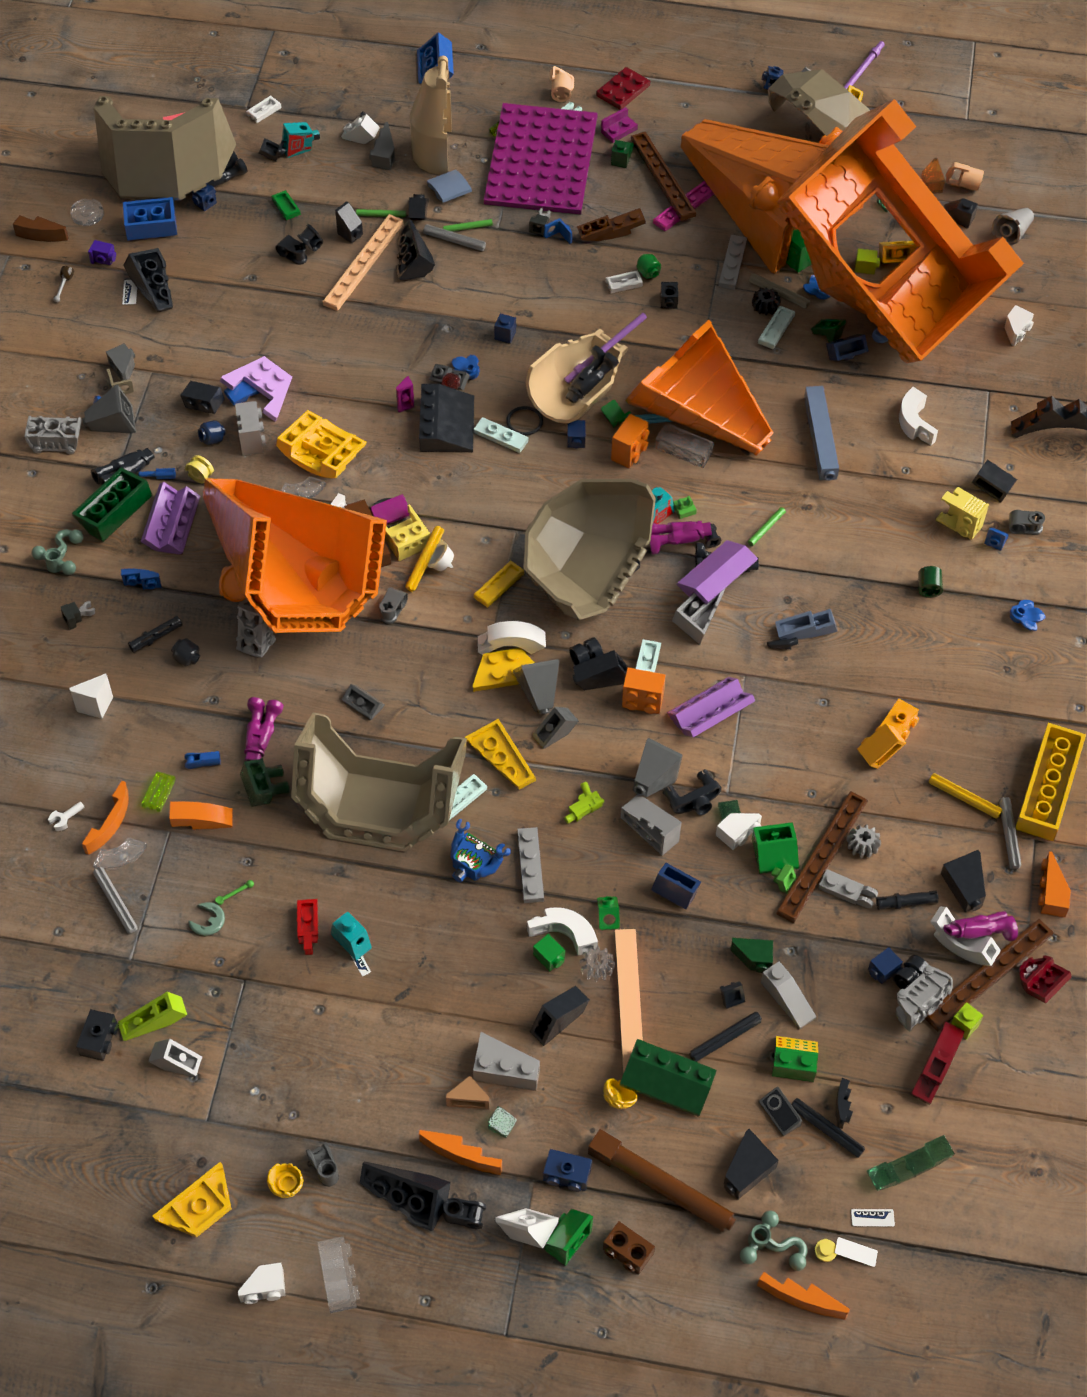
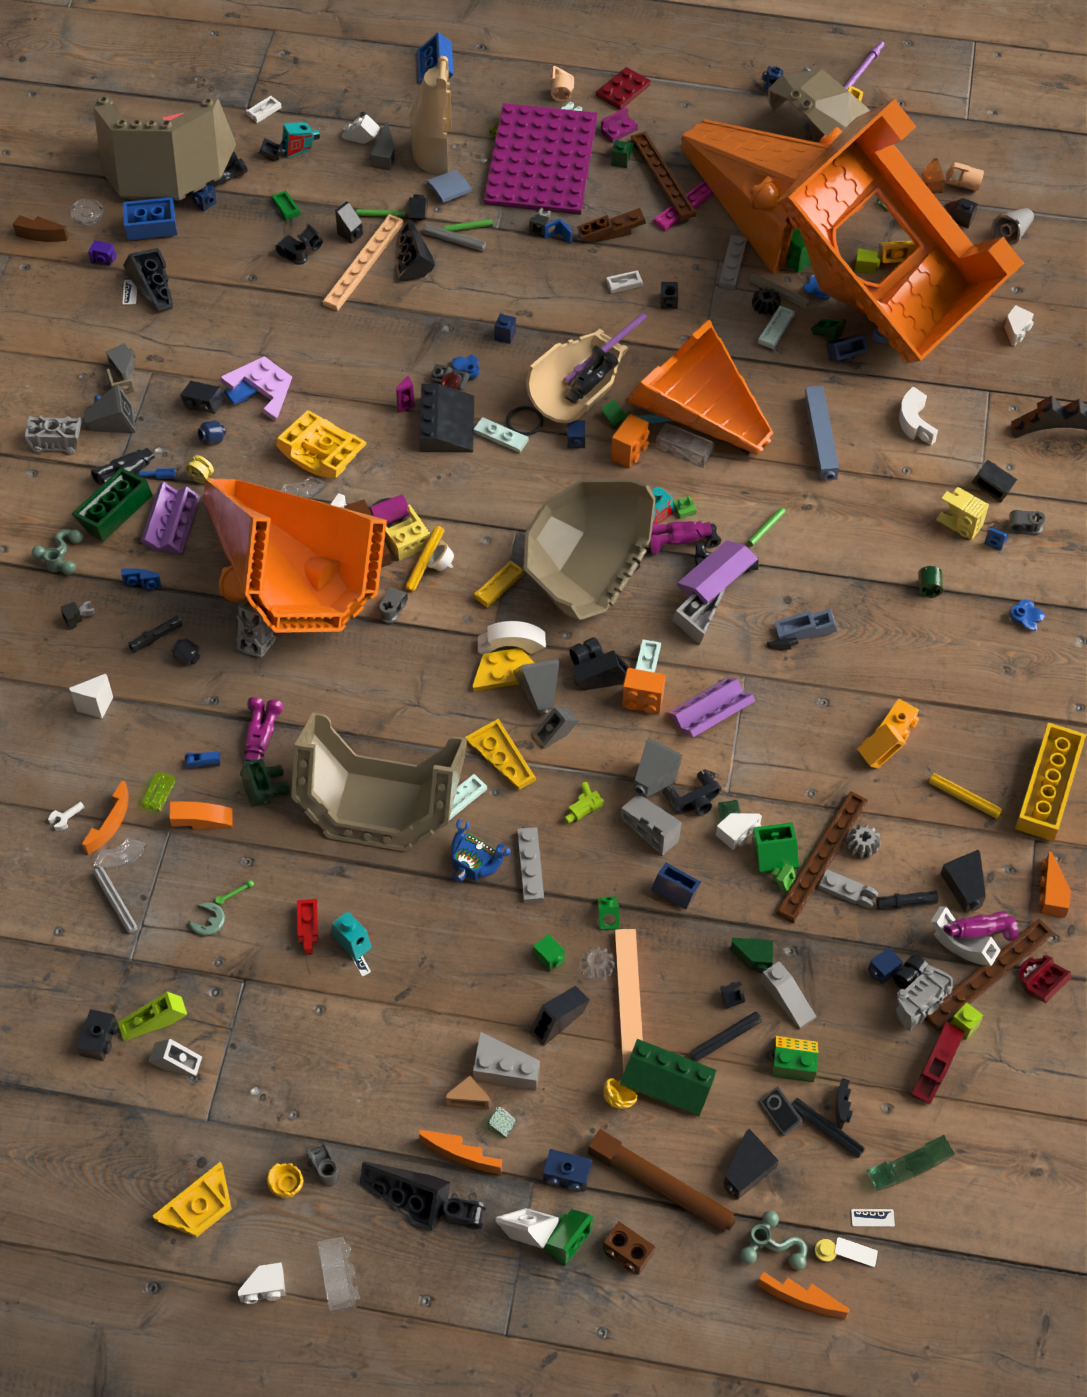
hinge [53,266,74,303] -> none
light grey wedge [235,401,266,456] -> none
dark grey slope [341,684,385,720] -> none
white arch [527,908,598,955] -> none
green head [636,254,661,279] -> none
light grey axle [999,797,1021,869] -> none

